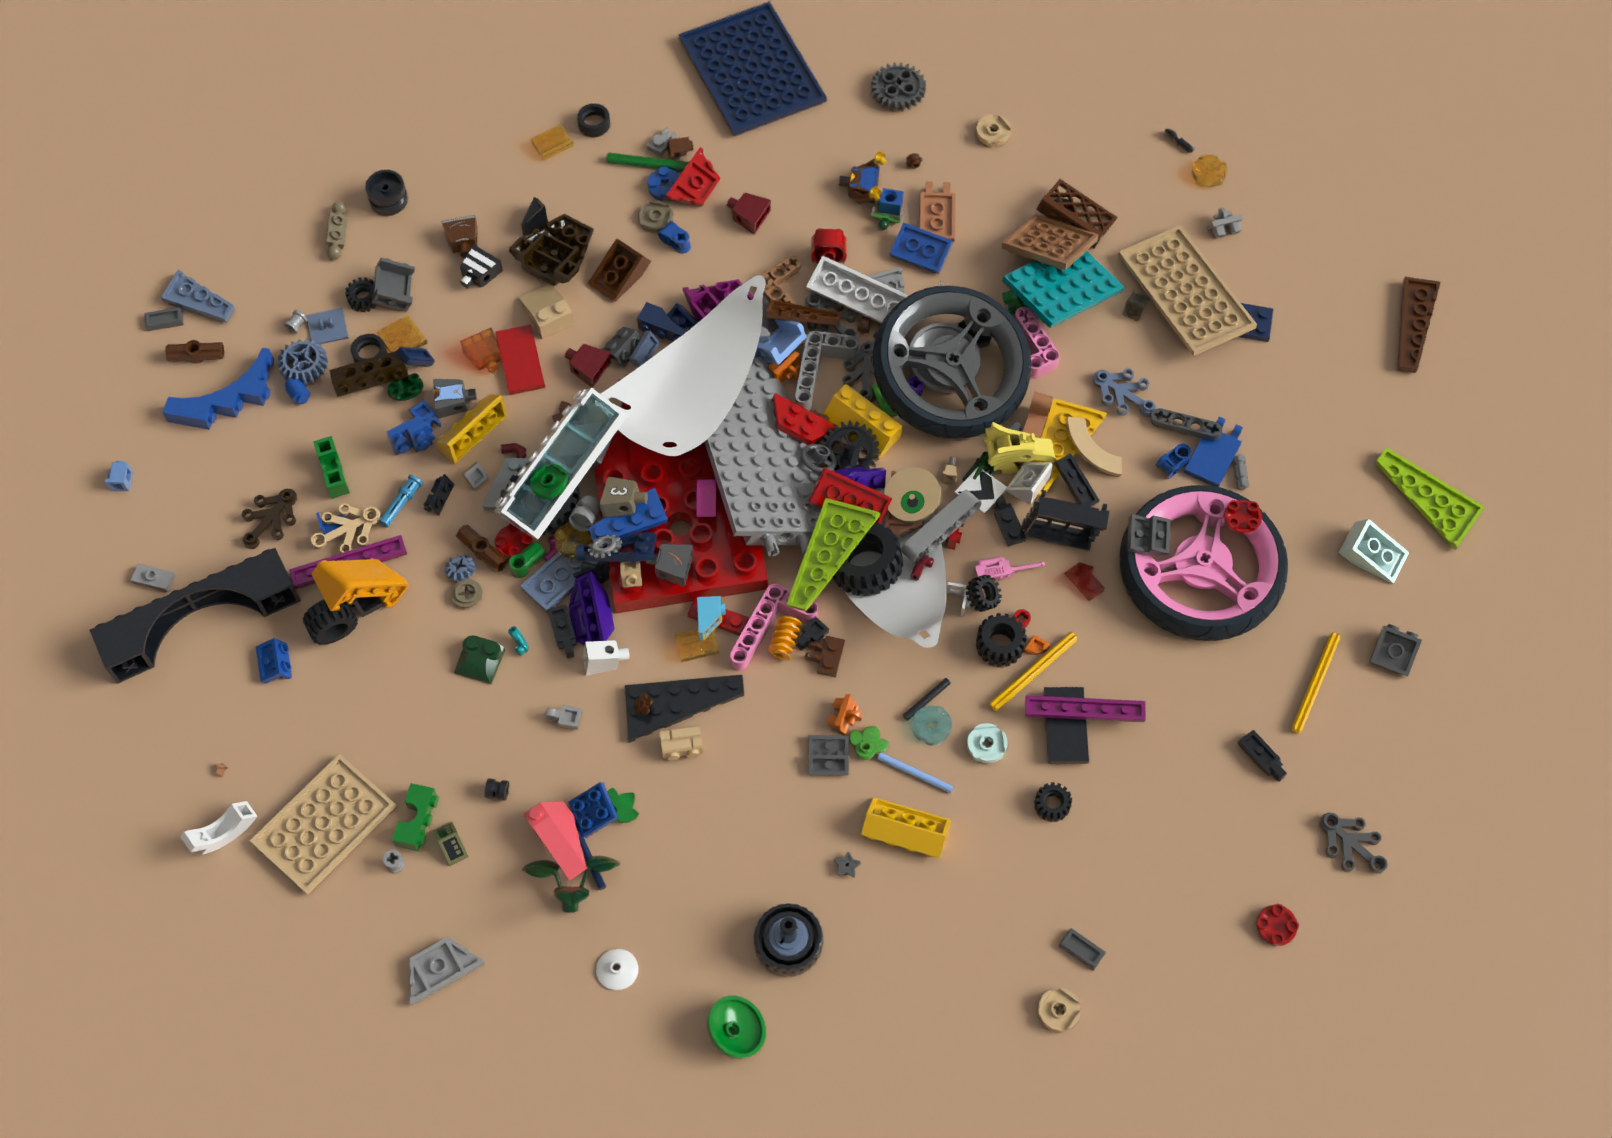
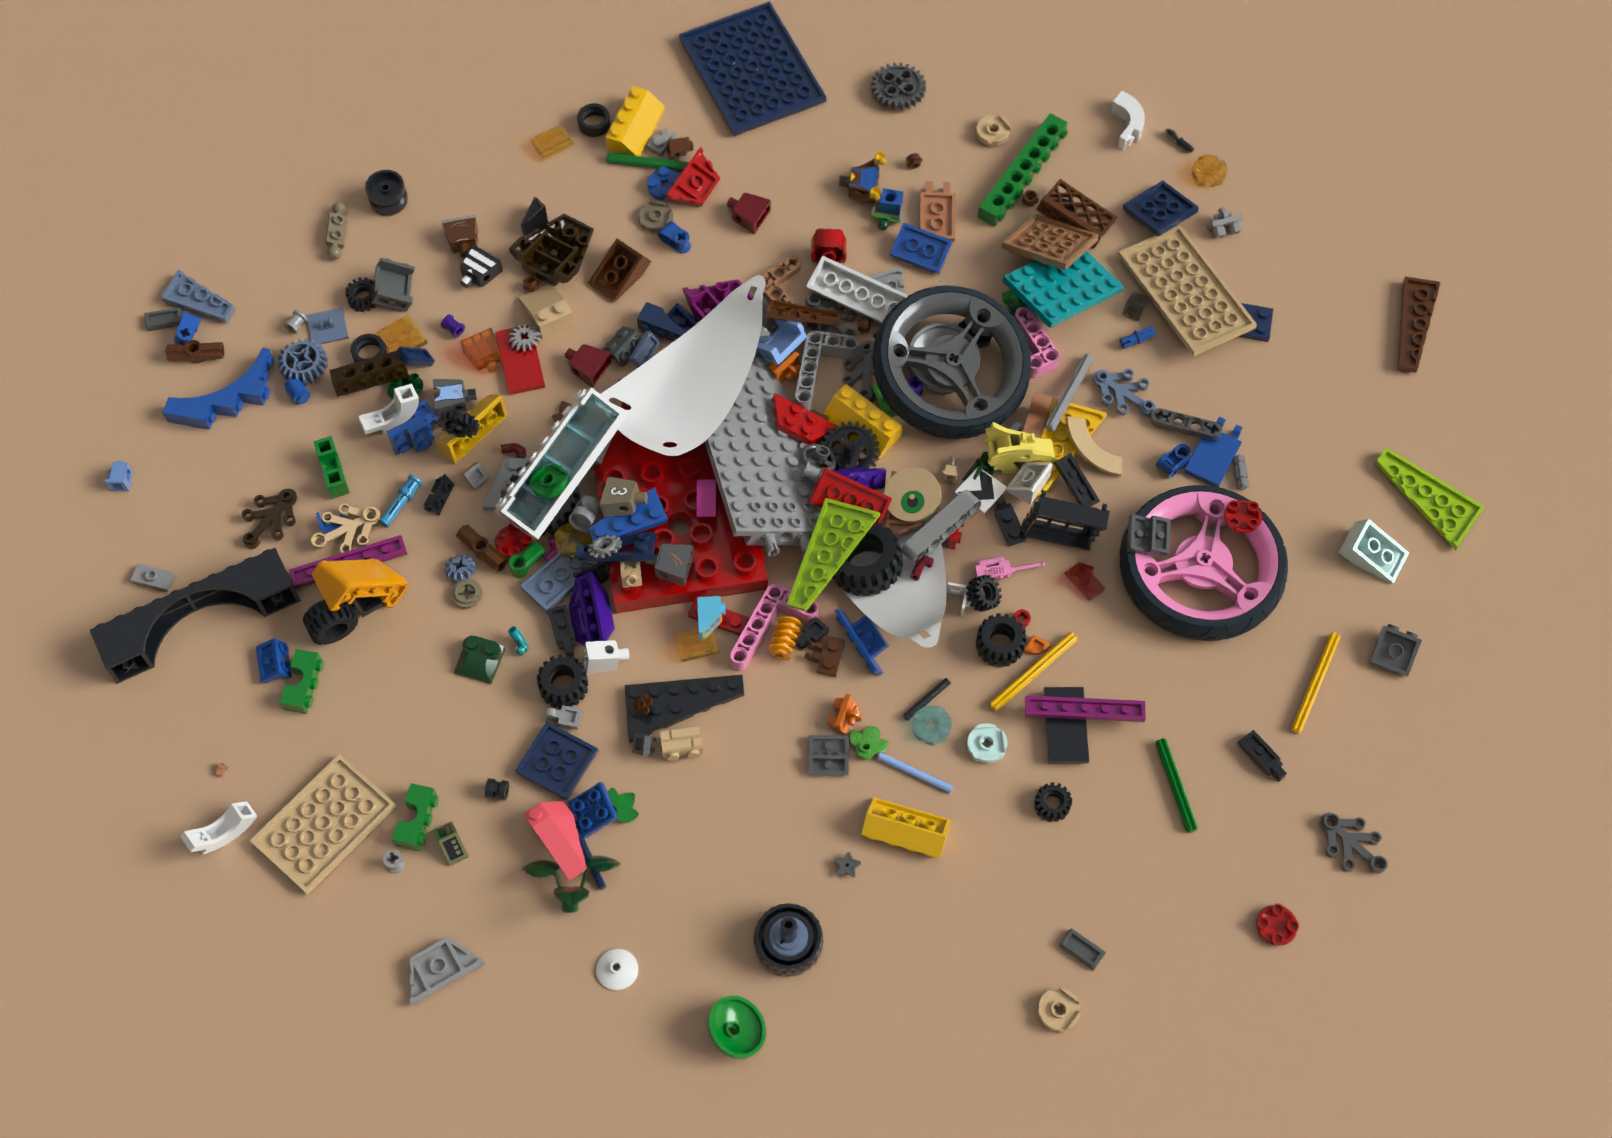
none -> blue piece [174,311,201,344]
none -> green arch [279,649,324,714]
none -> white arch [358,384,419,435]
none -> black gear [437,409,480,438]
none -> dark purple bush [441,314,465,338]
none -> light grey gear [508,323,541,352]
none -> dark blue plate [515,722,598,801]
none -> reddish brown plate [523,276,540,292]
none -> black tyre [537,654,589,709]
none -> yellow slope [606,86,665,156]
none -> dark grey tile [632,733,656,756]
none -> light grey bush [800,461,823,484]
none -> blue bracket [835,609,889,675]
none -> green brick [977,113,1068,227]
none -> reddish brown plate [1021,190,1039,207]
none -> light grey axle [1045,353,1094,432]
none -> white arch [1111,91,1145,150]
none -> blue axle [1119,326,1156,349]
none -> dark blue plate [1123,181,1199,237]
none -> green axle [1156,738,1198,833]

